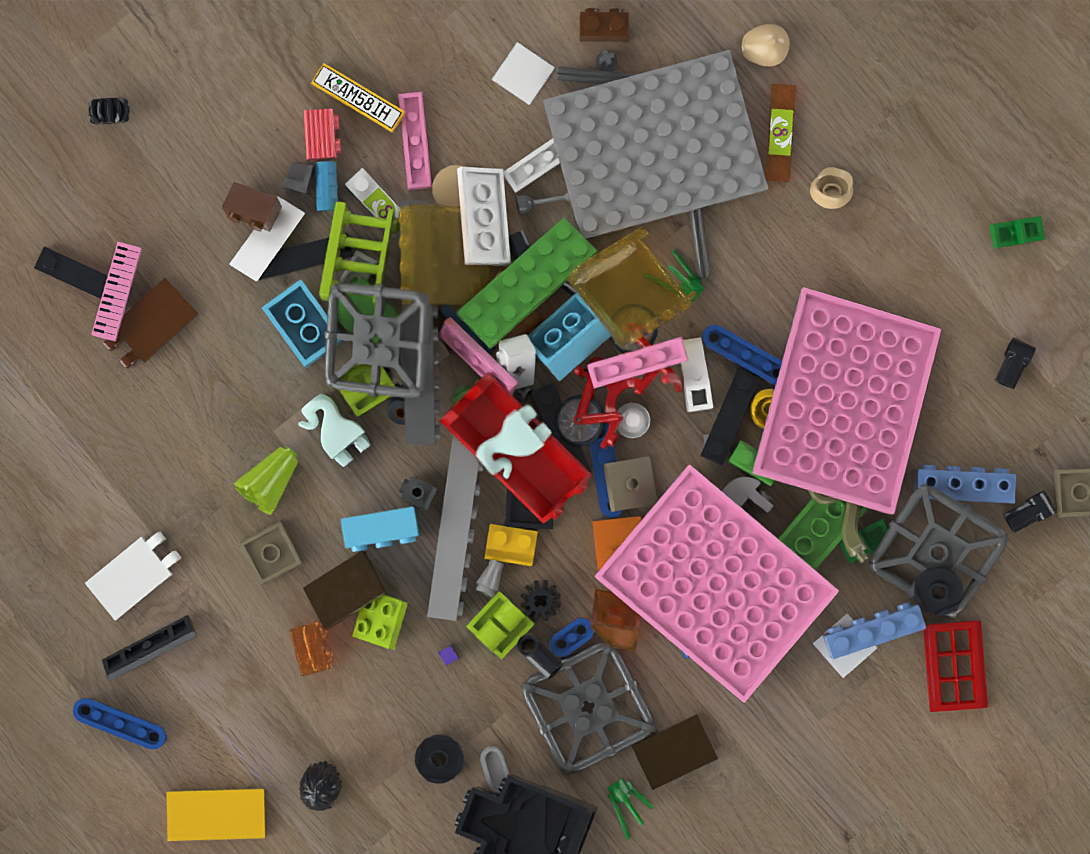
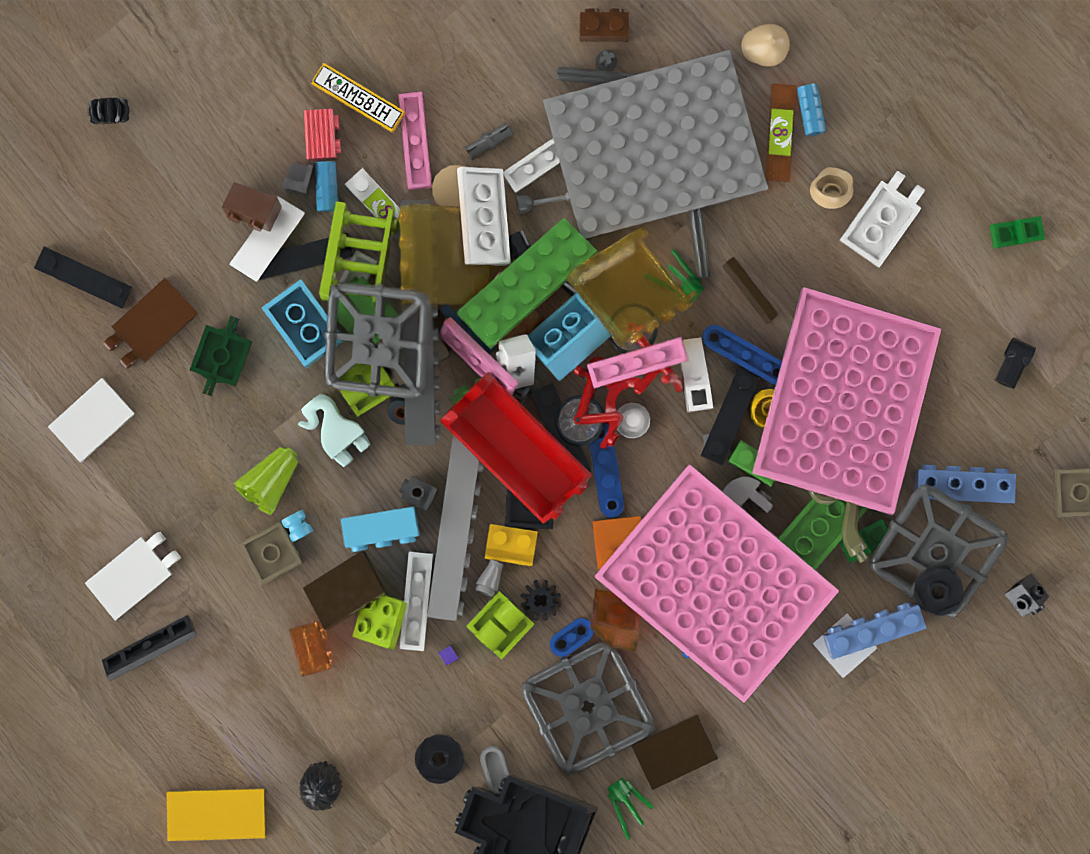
blue plate [73,698,167,749] -> none
bright pink tile [91,242,142,342] -> none
light aqua hips [476,404,551,478] -> none
white sticker [492,42,555,105] -> none
black piece [517,634,563,680] -> none
dark tan plate [603,456,657,512] -> none
red piece [923,620,988,712] -> none
black piece [1003,490,1056,533] -> none
none -> white tile [48,378,135,463]
none -> dark green plate [190,316,252,396]
none -> medium azure wheel [281,510,314,542]
none -> white plate [400,552,433,651]
none -> dark grey pin [464,122,513,160]
none -> dark brown tile [723,257,778,324]
none -> dark azure axle [797,84,826,136]
none -> white tile [839,171,925,268]
none -> black brick [1005,573,1050,617]

